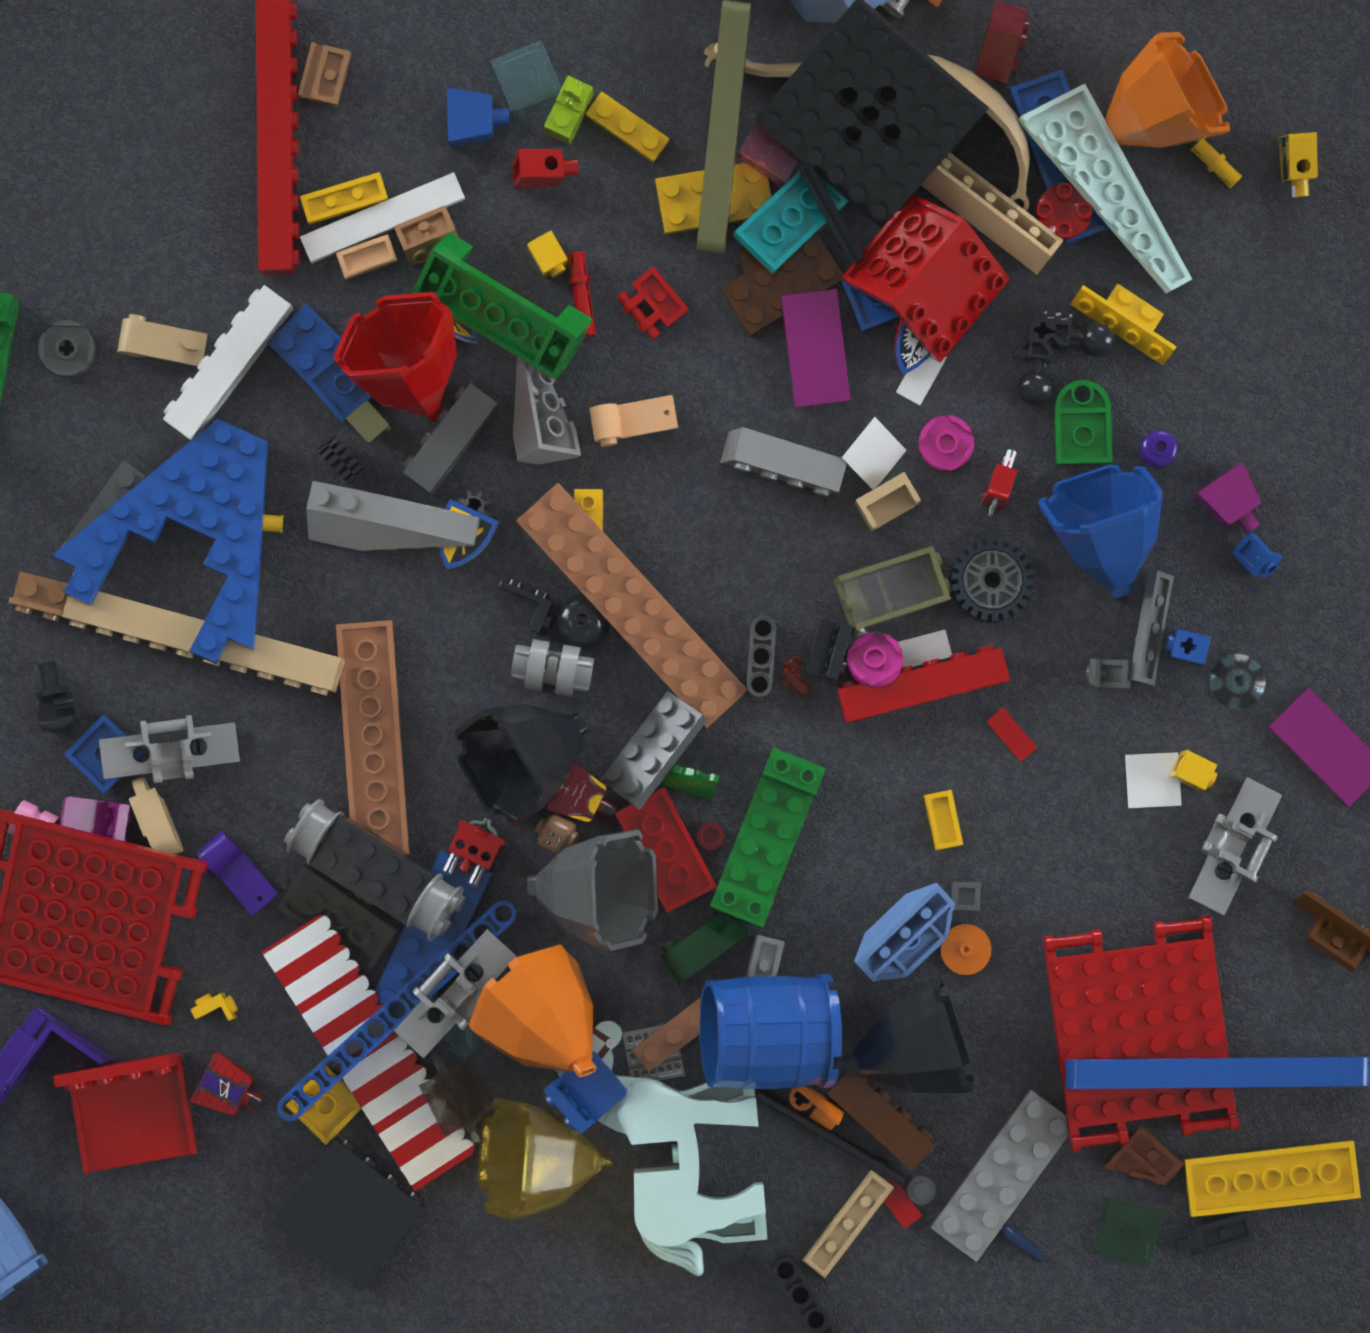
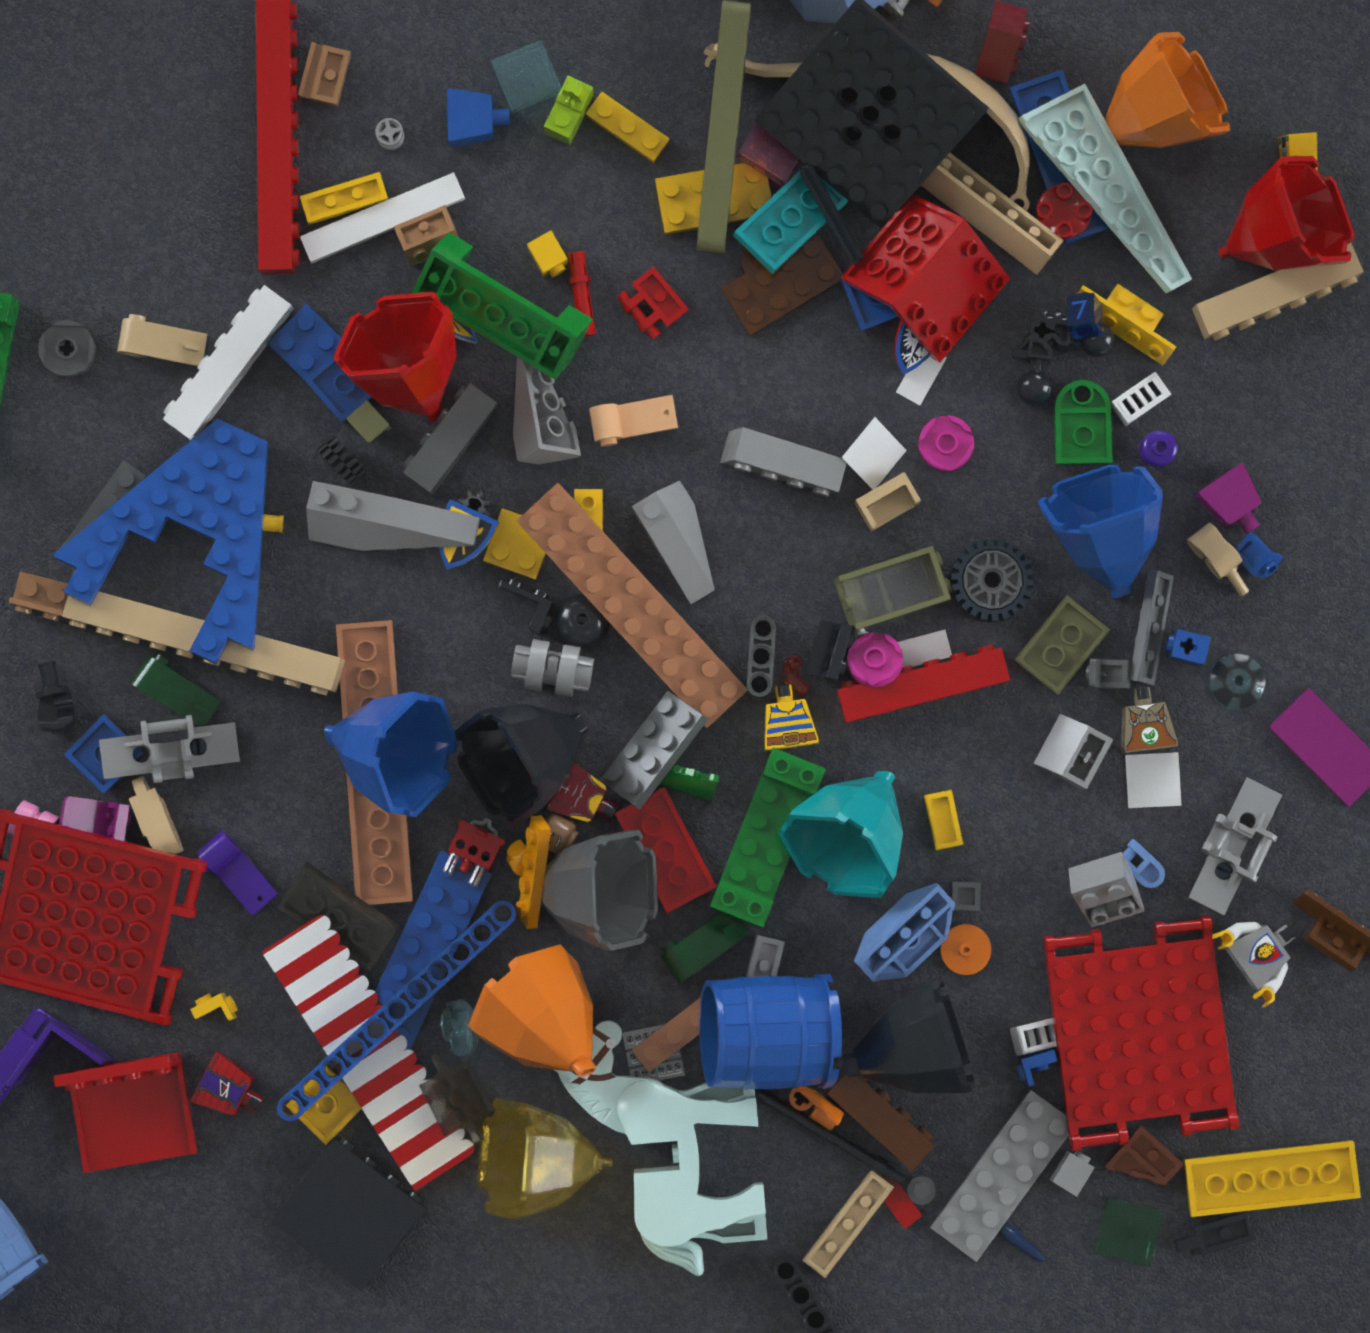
black brick [284,799,466,941] -> none
light nougat tile [336,234,398,280] -> none
light grey piece [394,929,517,1058] -> none
red torso [512,149,579,189] -> none
blue bracket [543,1051,627,1134] -> none
dark red plate [697,822,725,851] -> none
magenta tile [781,289,850,407] -> none
red piece [982,449,1018,517] -> none
red sticker [987,708,1037,761] -> none
blue beam [1065,1057,1370,1089] -> none
yellow brick [1169,750,1217,791] -> none
yellow pin [1191,139,1242,189] -> none
none -> dark green door [131,653,221,727]
none -> blue piece [324,692,458,817]
none -> light grey wheel [375,118,405,150]
none -> yellow plate [483,508,546,580]
none -> light orange plate [506,815,551,929]
none -> light grey wedge [632,481,715,605]
none -> torso [764,684,819,751]
none -> teal piece [778,771,903,898]
none -> white slope [1010,1018,1057,1056]
none -> olive tile [1013,595,1110,696]
none -> blue bracket [1016,1048,1057,1087]
none -> light grey slope [1033,714,1113,790]
none -> light grey brick [1049,1151,1095,1197]
none -> clear blue brick [1067,292,1102,339]
none -> light grey slope [1068,852,1144,928]
none -> white slope [1111,372,1171,427]
none -> torso [1121,687,1178,754]
none -> medium blue plate [1123,839,1165,888]
none -> tan beam [1187,523,1249,596]
none -> tan brick [1192,243,1364,341]
none -> torso [1212,922,1295,1008]
none -> red piece [1218,156,1355,270]

